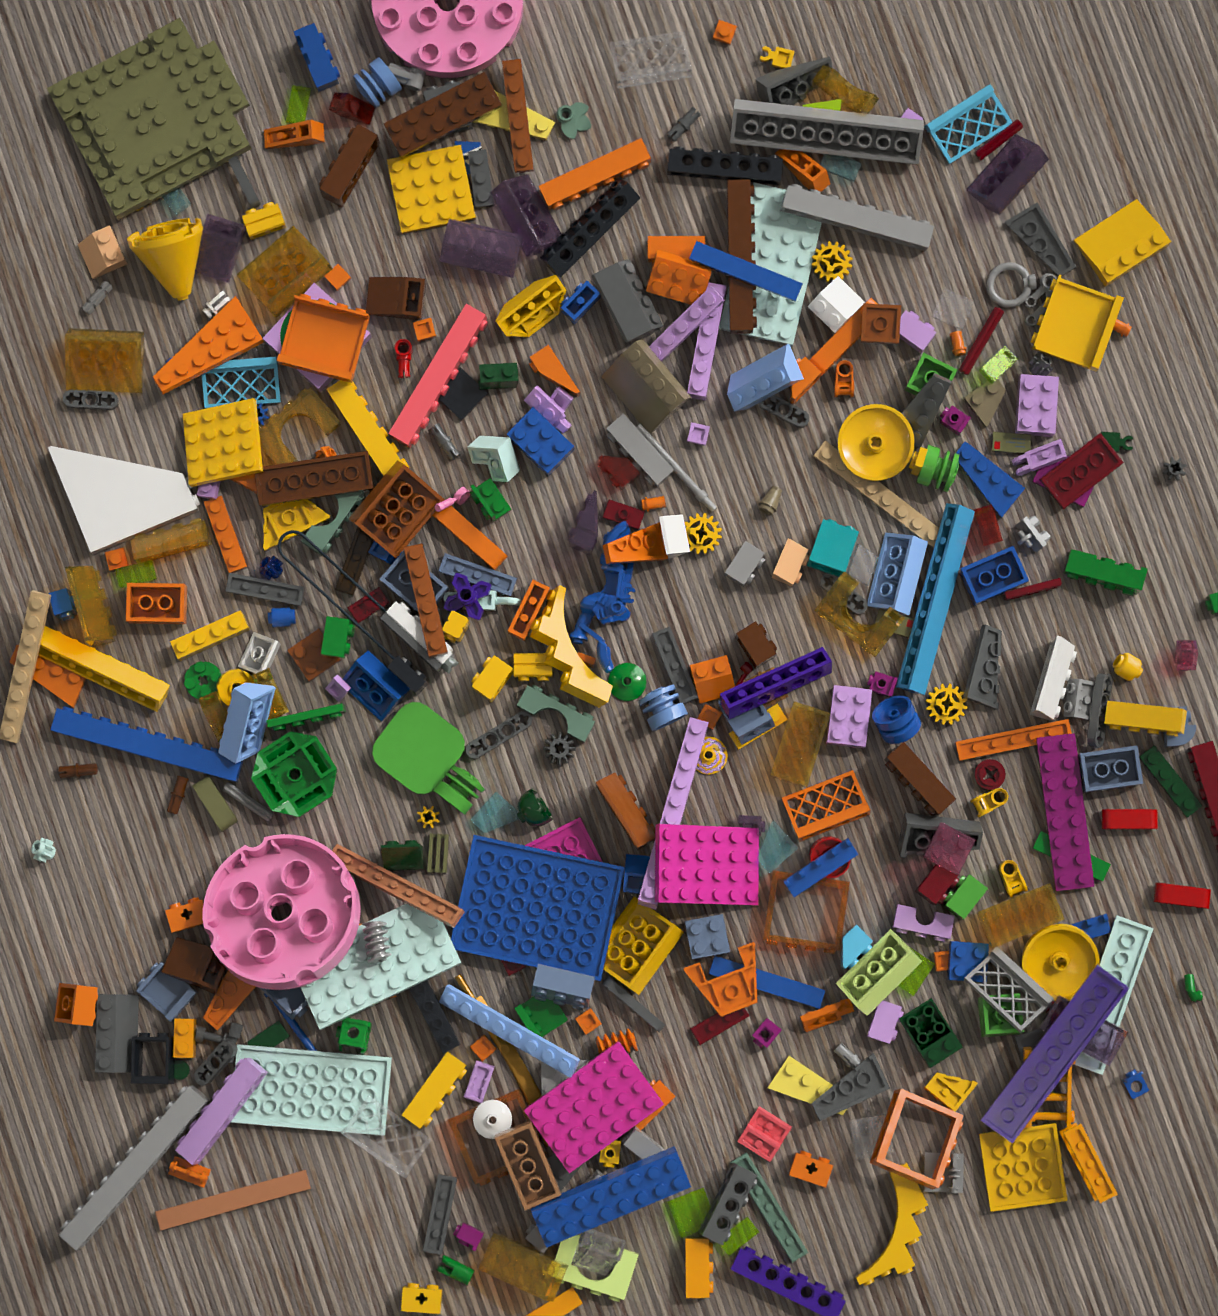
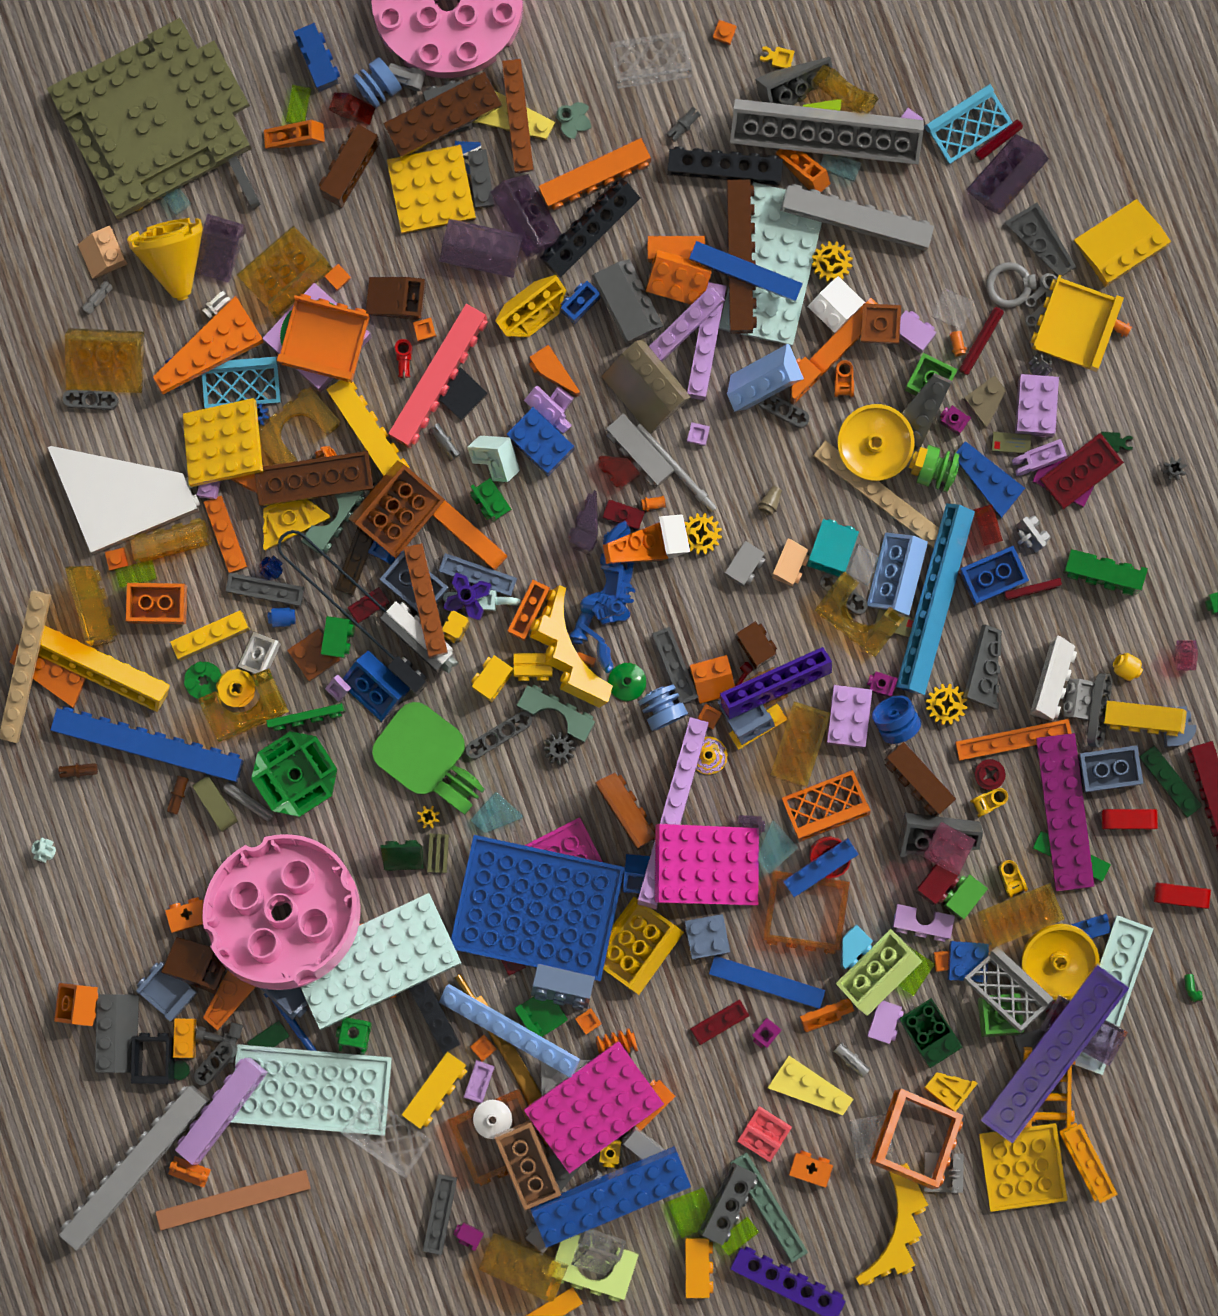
blue brick [48,588,80,621] -> none
light blue slope [218,683,276,764] -> none
yellow brick [242,202,286,240] -> none
nougat plate [332,844,464,928] -> none
light grey piece [362,921,392,963] -> none
yellow brick [401,1283,443,1314] -> none
bright pink piece [435,487,470,512] -> none
green hinge [436,1255,475,1286] -> none
dark green brick [477,363,519,390] -> none
dark green cylinder [517,788,553,827] -> none
dark grey beam [602,976,665,1033] -> none
orange wing [683,942,757,1016] -> none
dark grey wing [811,1053,890,1121] -> none
clear neon green tile [979,346,1018,384] -> none
blue bracket [1122,1069,1149,1099] -> none

